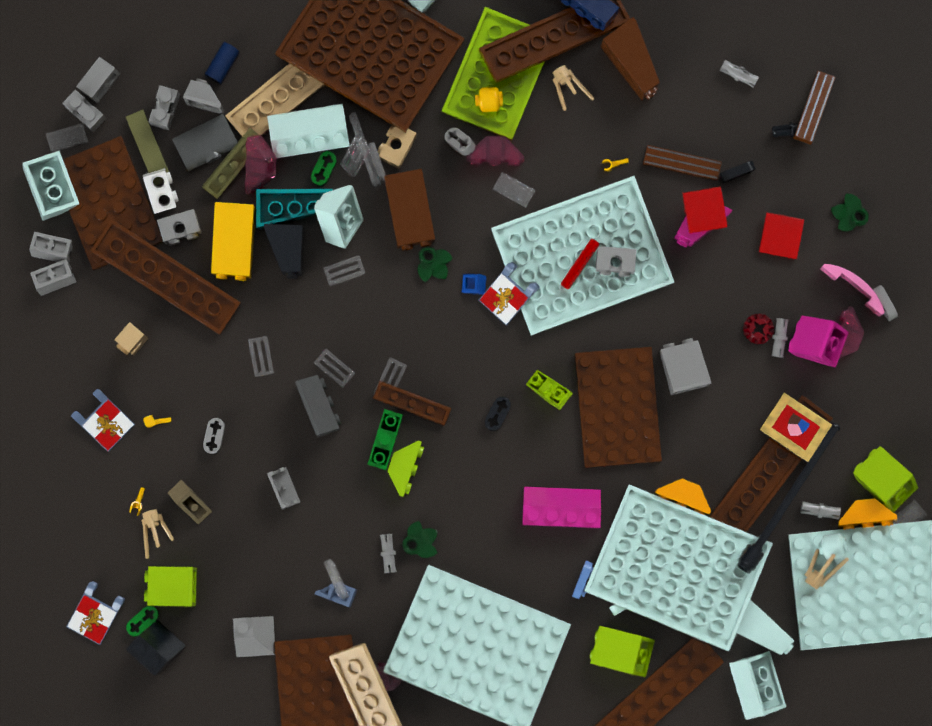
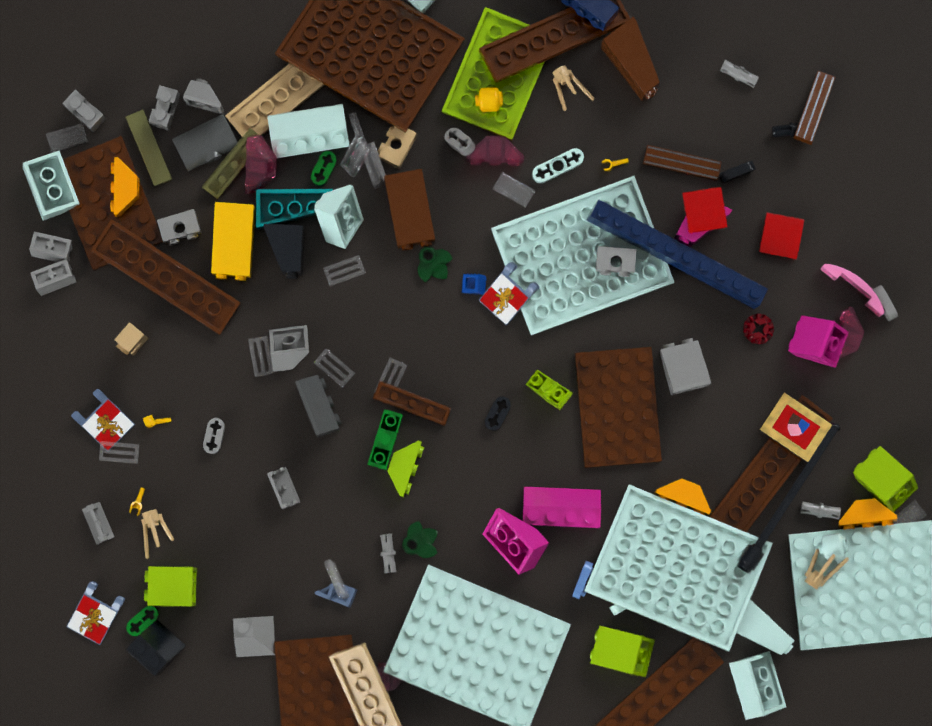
light grey hinge [76,57,120,104] -> none
white brick [143,168,179,214] -> none
dark tan slope [168,480,212,525] -> none
dark blue brick [204,42,240,85] -> none
red axle [561,239,599,289] -> none
light grey pin [771,318,789,358] -> none
dark green plate [831,193,869,231] -> none
none -> light grey hinge [82,502,114,544]
none -> clear tile [99,441,139,464]
none -> light orange slope [110,157,139,217]
none -> light grey slope [269,325,309,372]
none -> dark pink slope [483,508,549,575]
none -> light aqua beam [532,148,584,183]
none -> dark blue brick [586,199,768,309]

